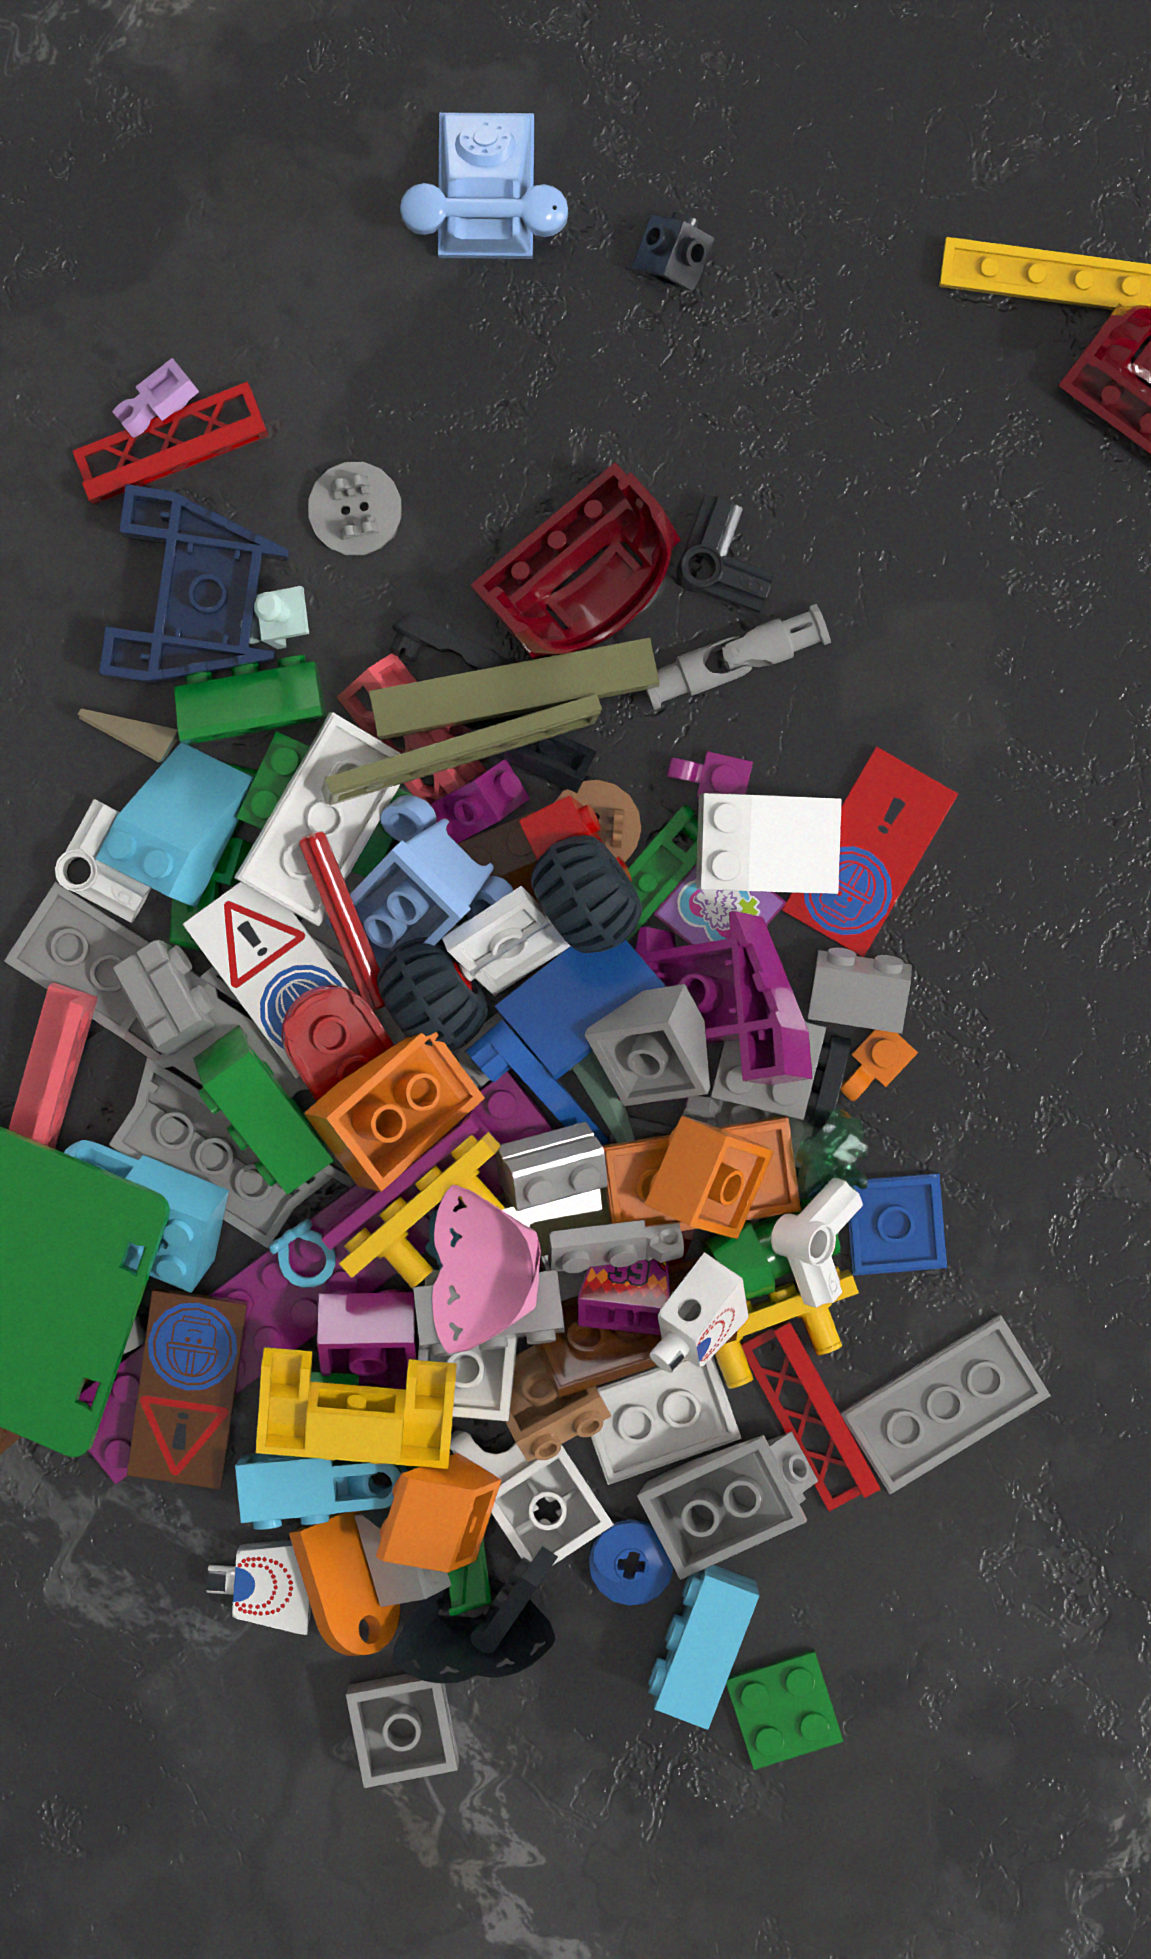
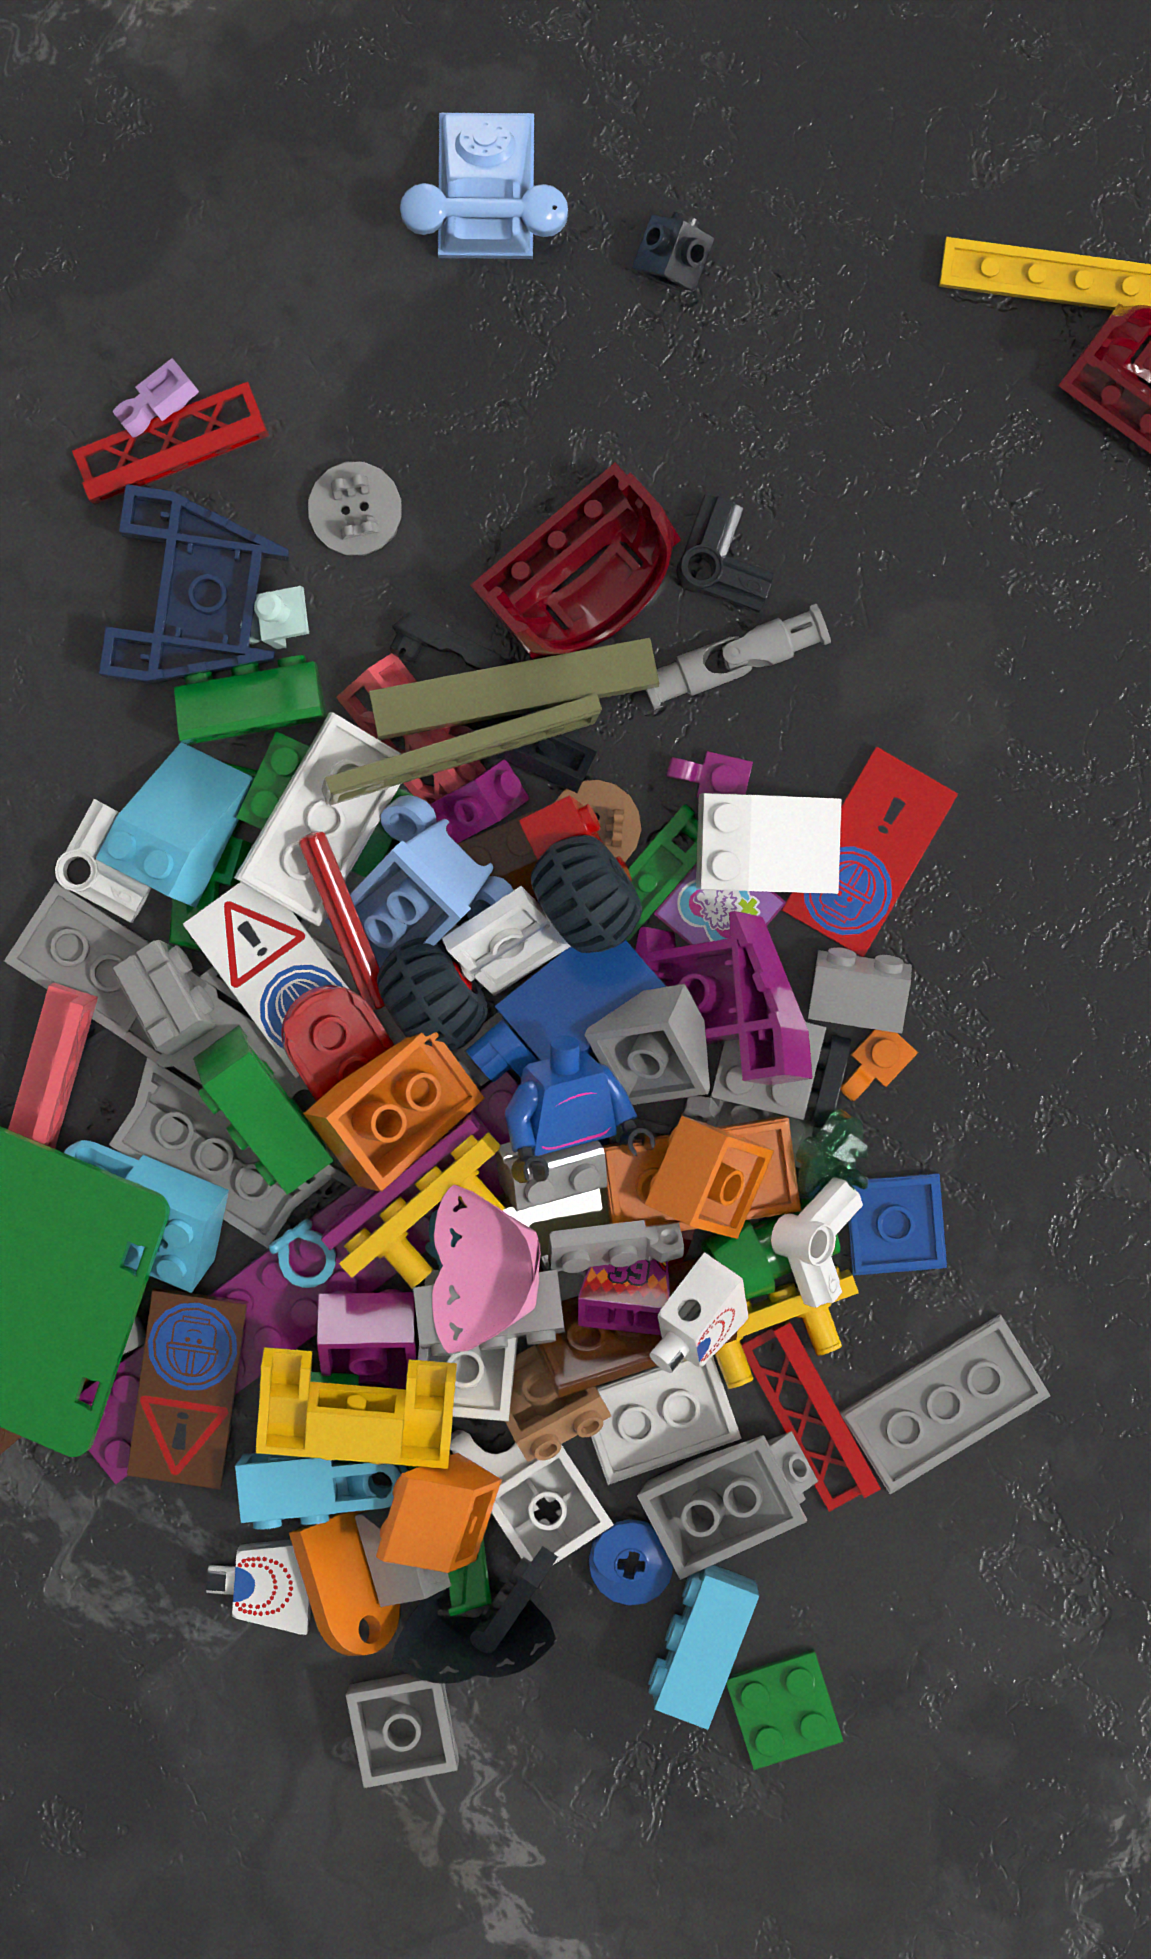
dark tan slope [77,709,179,764] -> none
none -> blue torso [505,1036,655,1183]

